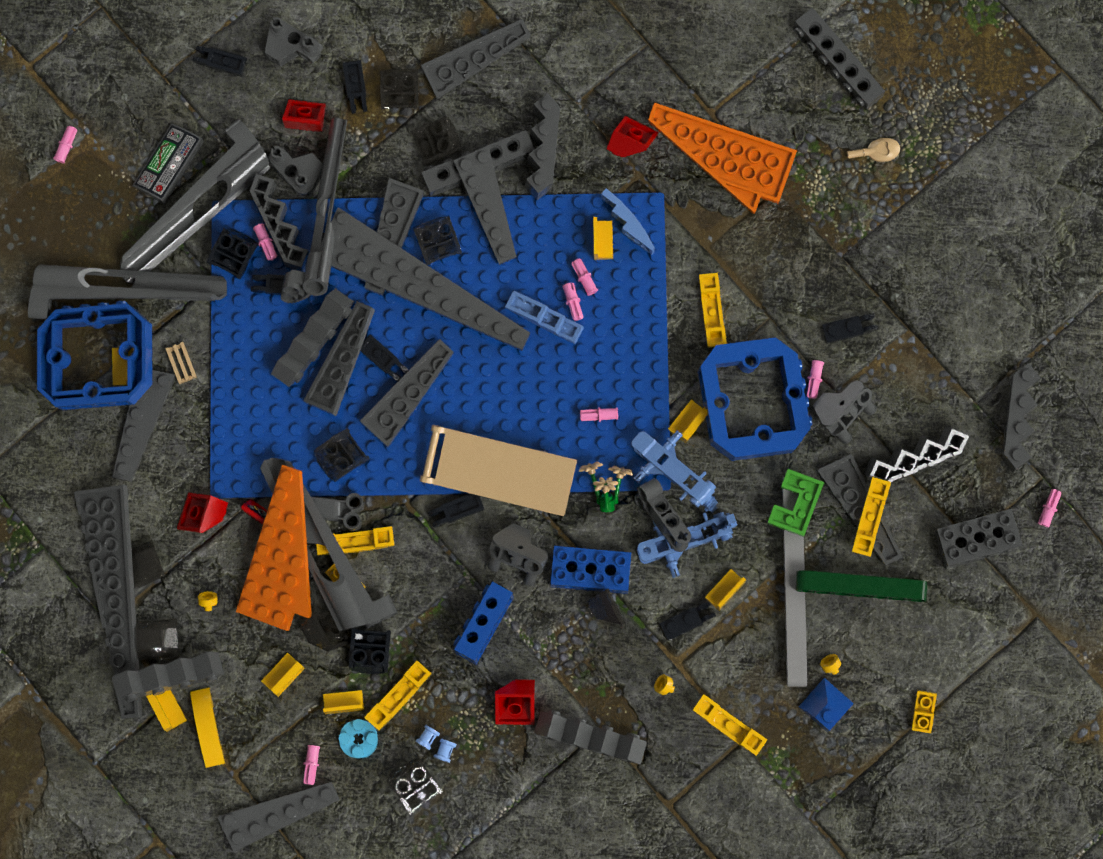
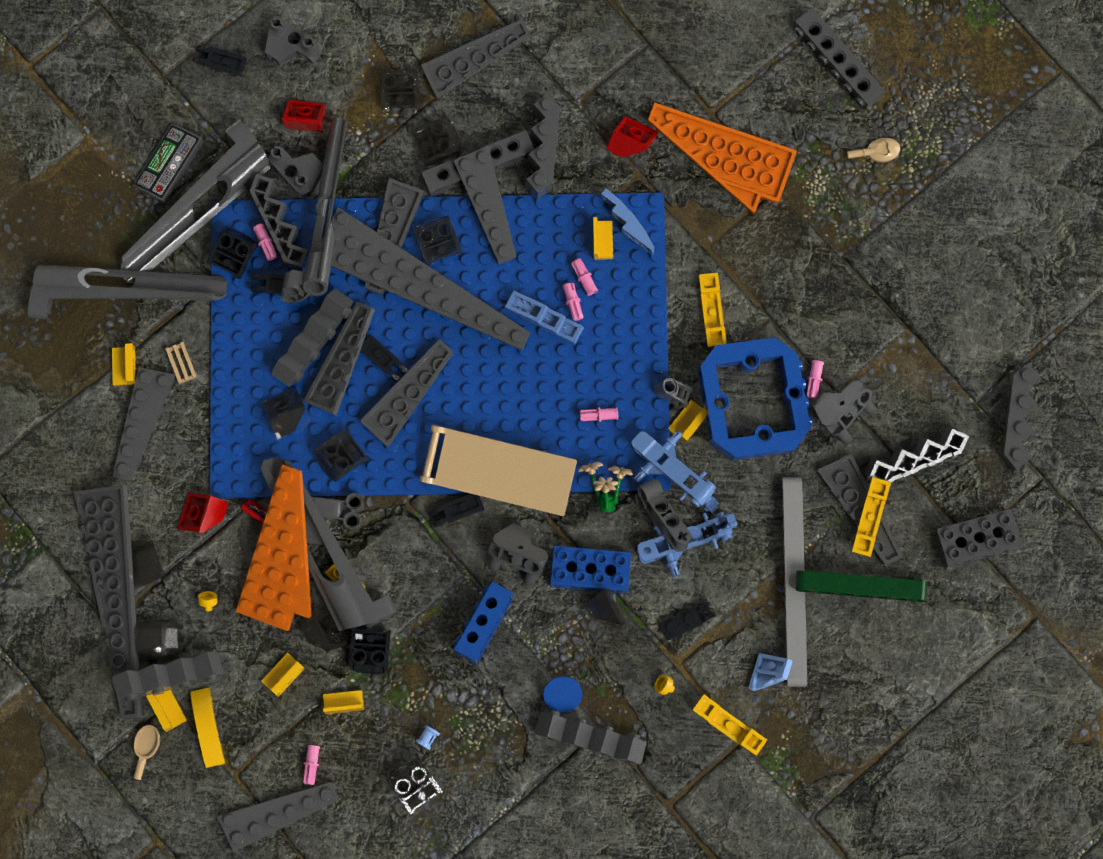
blue panel [37,301,152,410] -> none
bright pink axle [53,126,77,164] -> none
yellow slope [316,526,394,555] -> none
medium azure plate [339,719,378,759] -> none
black hinge [342,60,368,114] -> none
yellow slope [364,661,431,731] -> none
light blue bush [434,739,457,763] -> none
red slope [495,679,535,725] -> none
yellow panel [705,569,746,611] -> none
bright green plate [767,469,824,537] -> none
blue slope [799,678,854,733] -> none
yellow tile [820,654,841,675] -> none
black hinge [822,313,878,344] -> none
yellow slope [912,690,937,733] -> none
bright pink axle [1038,489,1061,528] -> none
none -> tan piece [133,725,160,780]
none -> clear smoke slope [261,387,305,439]
none -> blue piece [543,676,582,712]
none -> dark grey piece [654,378,693,408]
none -> light blue wing [748,653,793,691]

